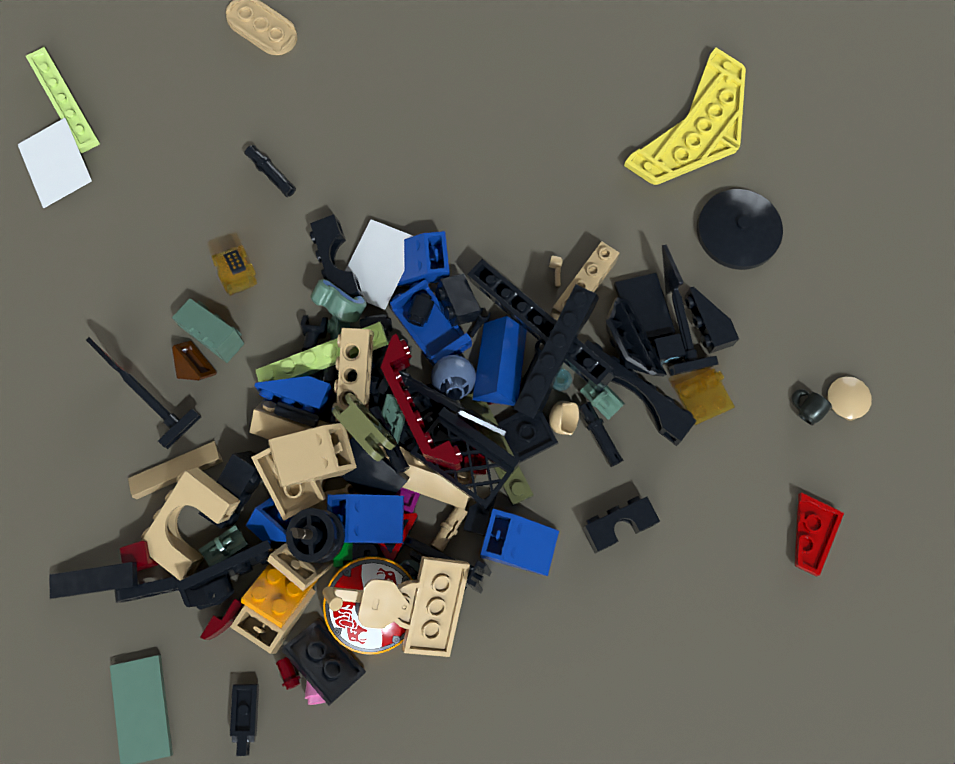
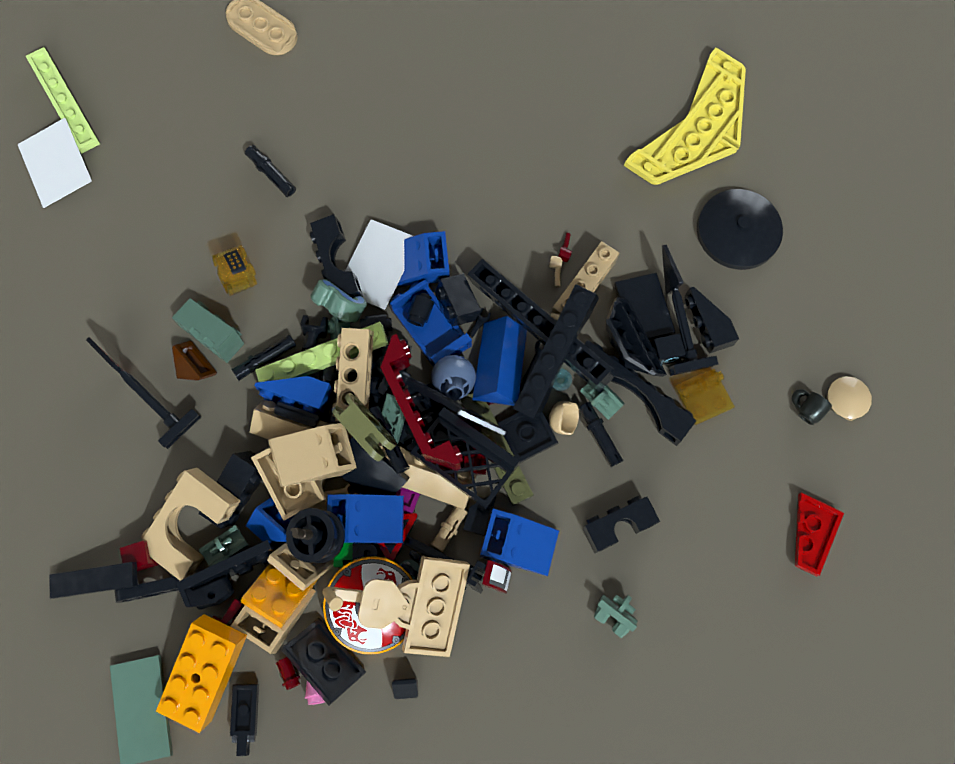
tan slope [128,441,223,499] -> none
none -> light orange brick [156,614,247,733]
none -> black pin [231,334,296,381]
none -> black slope [392,678,418,699]
none -> slope [482,560,512,594]
none -> dark red hand [558,233,573,262]
none -> sand green hips [594,594,638,638]

